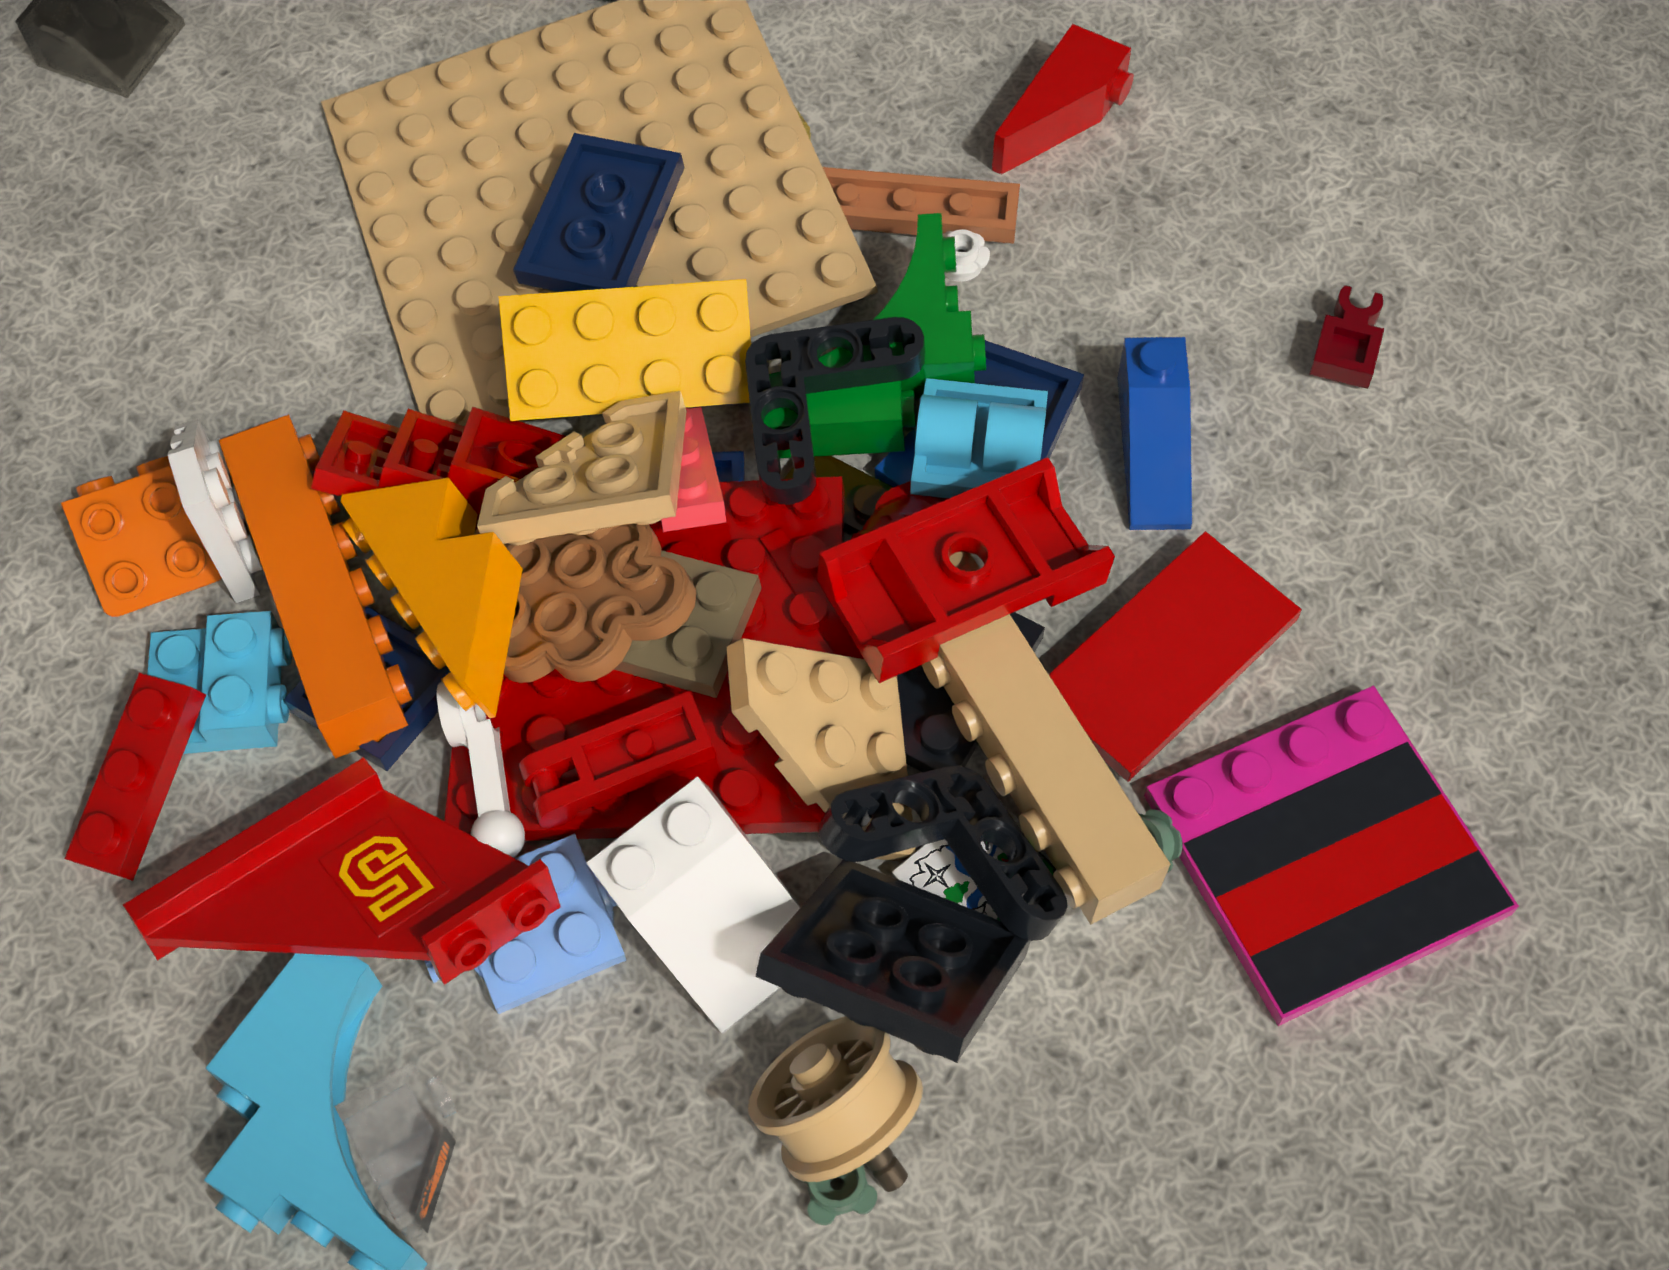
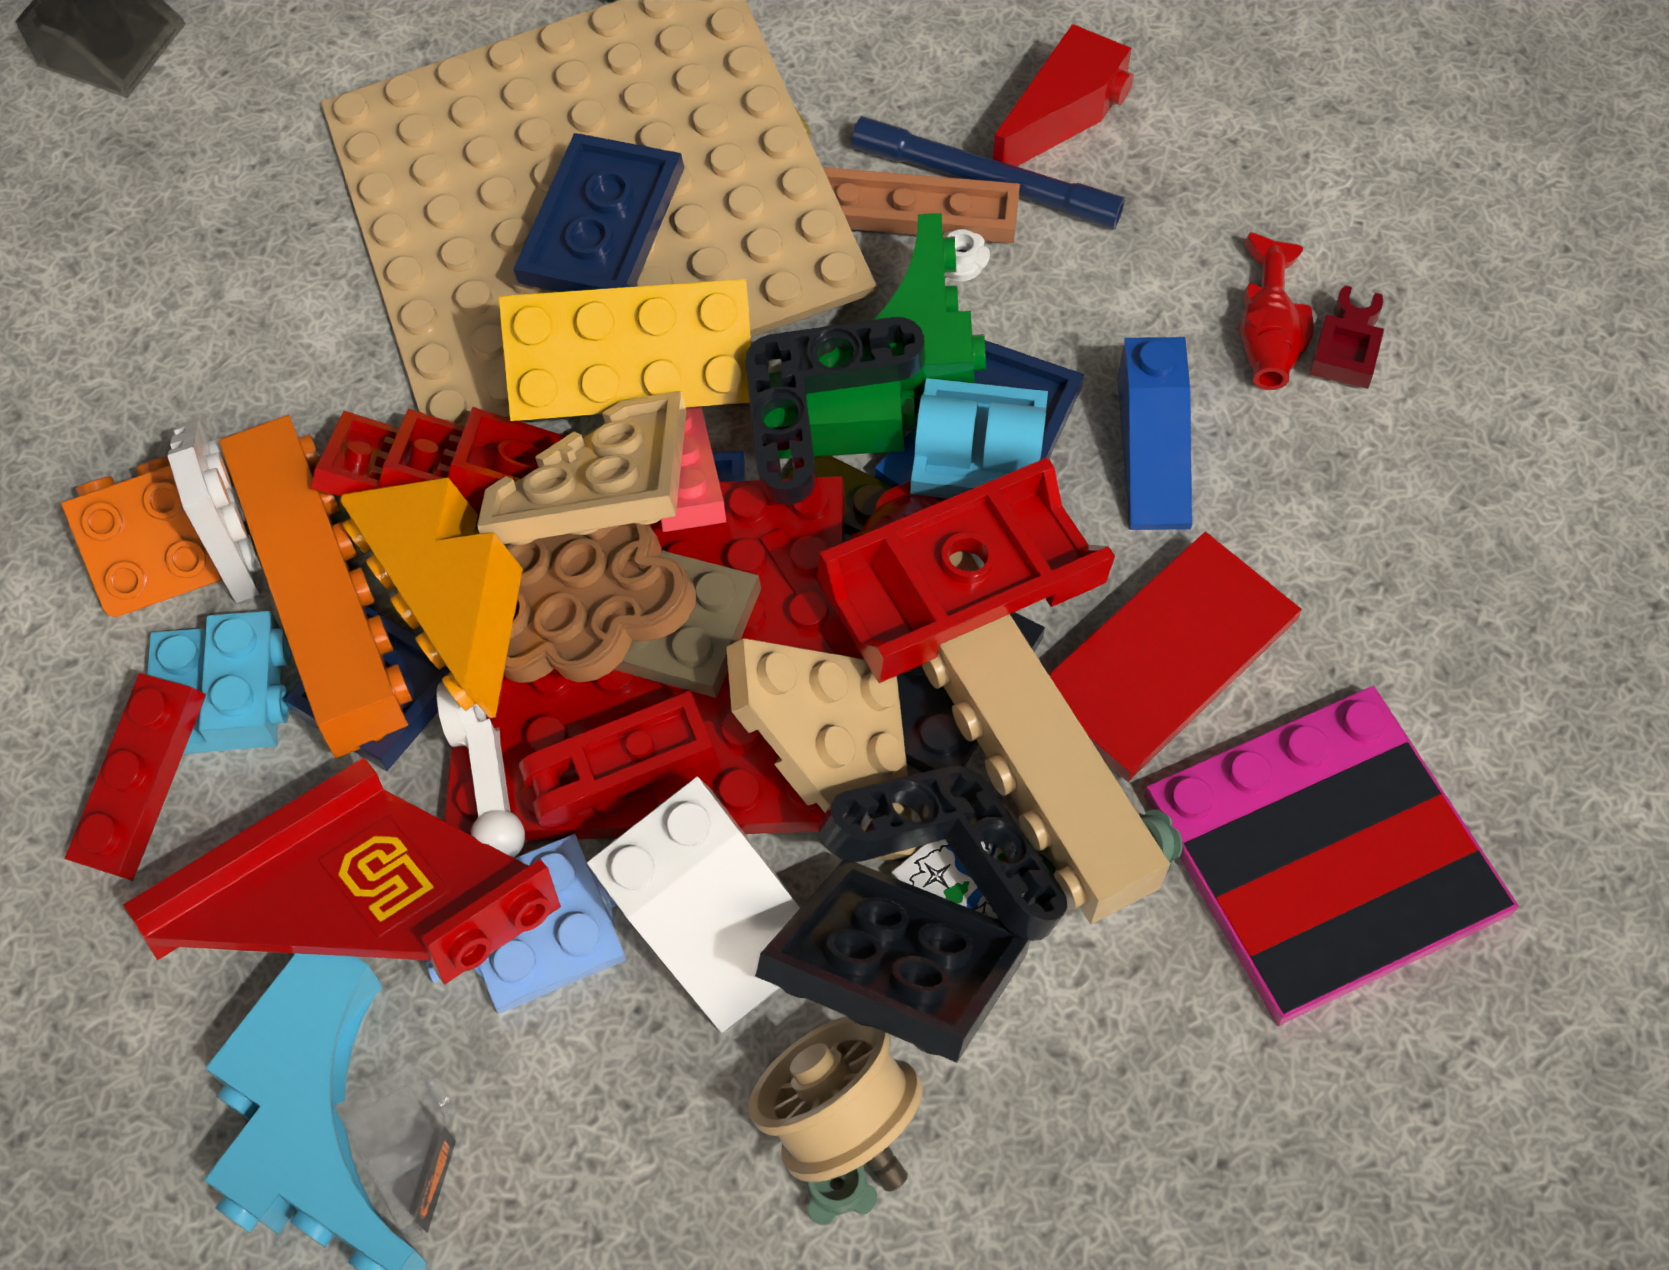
none -> dark blue piece [851,116,1125,230]
none -> red animal [1237,232,1314,390]

